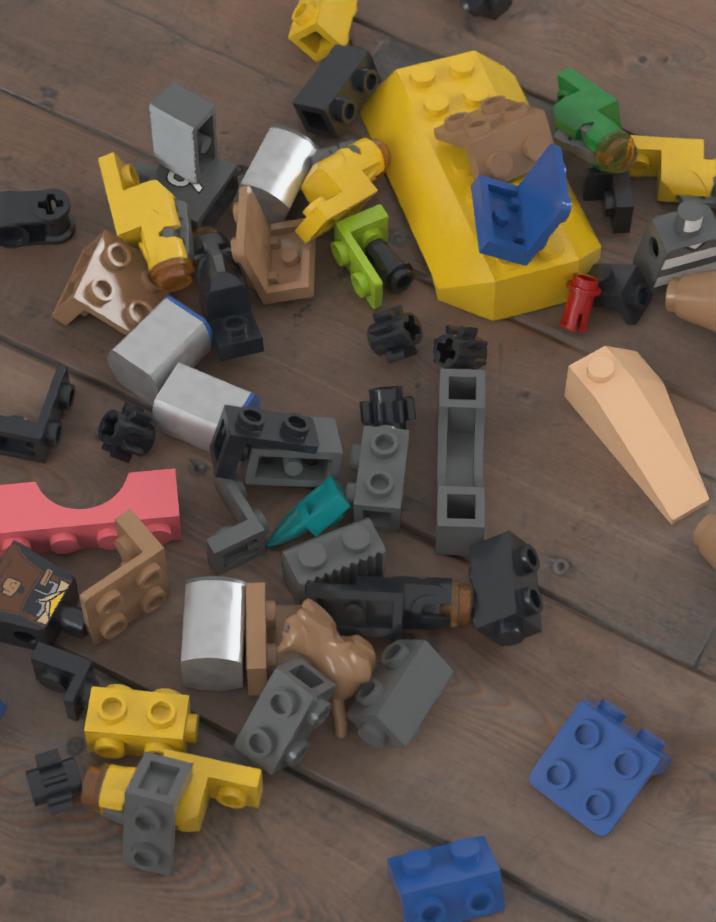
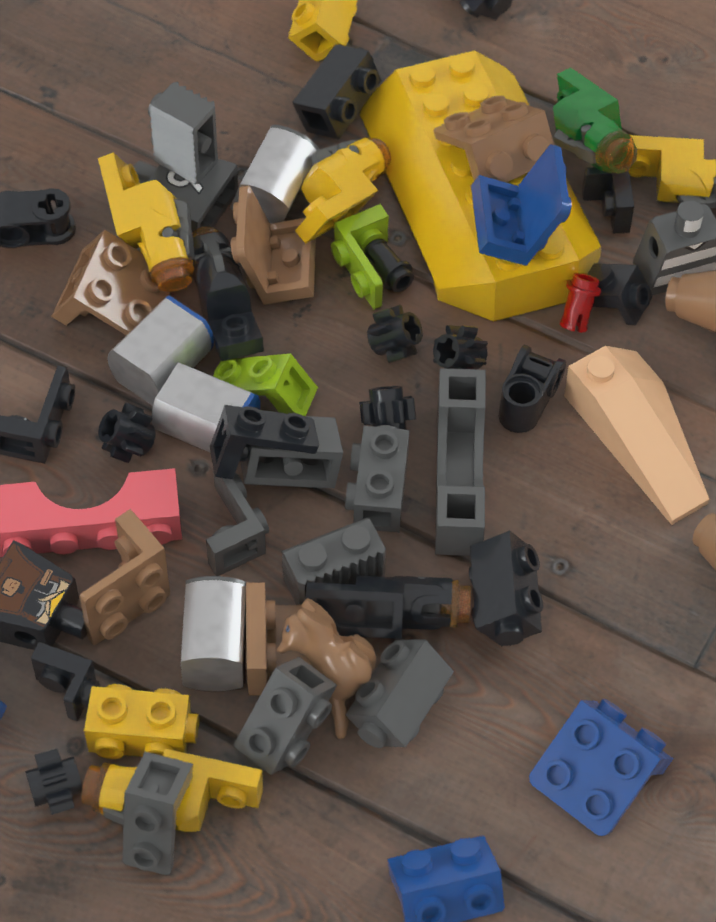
teal plate [266,475,351,548] -> none
none -> lime bracket [213,353,318,416]
none -> black piece [498,344,567,433]

